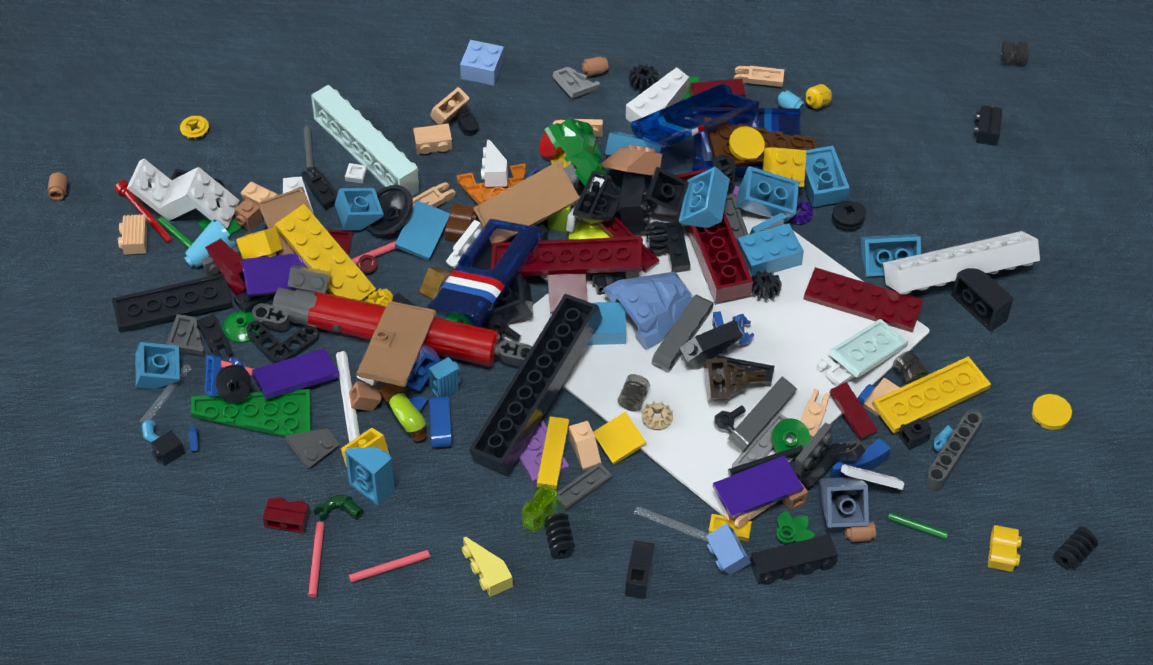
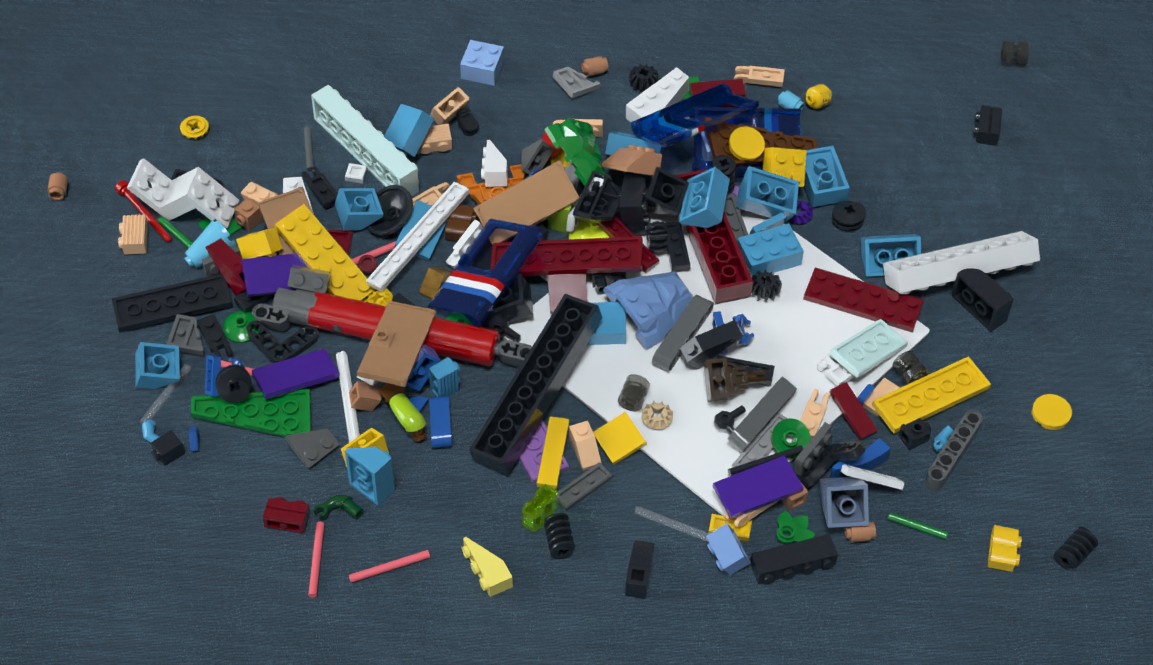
none -> white tile [366,182,470,292]
none -> dark azure brick [384,104,434,157]
none -> dark grey slope [521,139,554,175]

